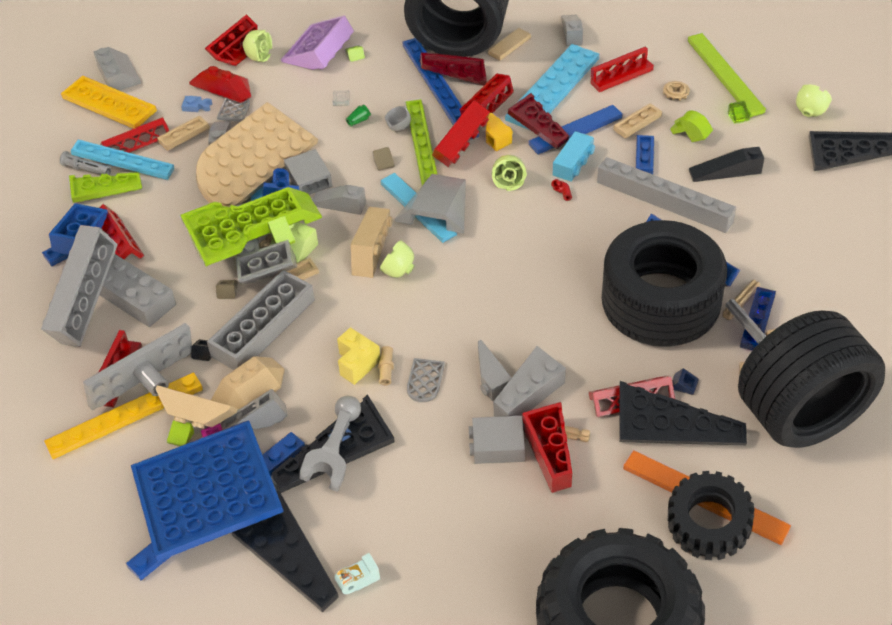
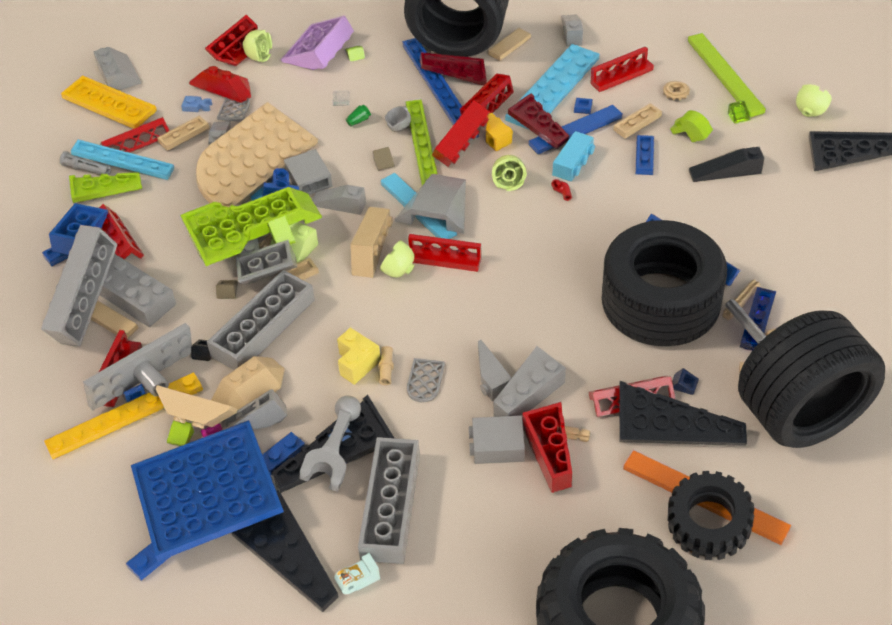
light grey brick [597,157,736,233] -> none
none -> tan tile [90,300,138,338]
none -> blue slope [123,384,146,402]
none -> light grey brick [358,437,420,564]
none -> red fence [408,234,482,272]
none -> blue tile [574,98,593,114]

